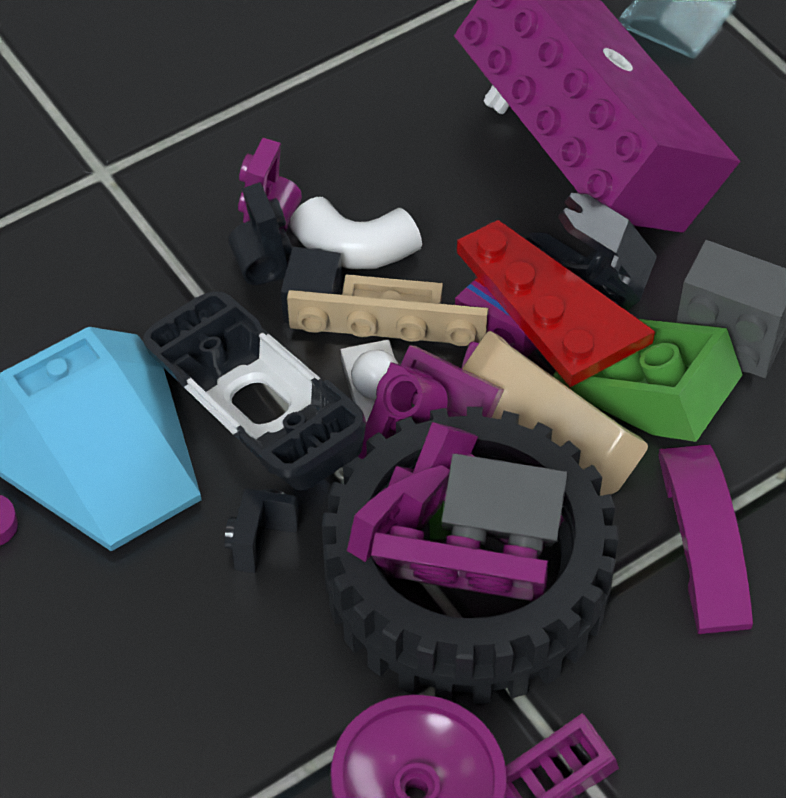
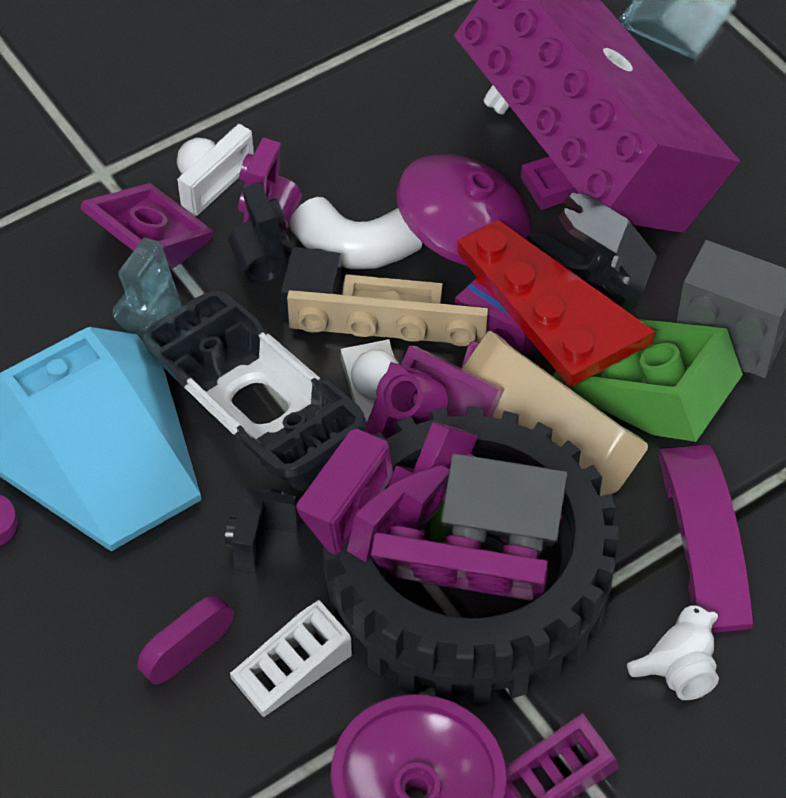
none -> magenta slope [80,183,214,269]
none -> clear light blue plate [112,237,182,338]
none -> magenta tile [137,595,234,684]
none -> white tile [177,124,254,217]
none -> white slope [230,600,352,717]
none -> magenta slope [296,429,393,555]
none -> magenta dish [396,154,531,266]
none -> magenta plate [521,156,578,210]
none -> white animal [627,605,719,700]

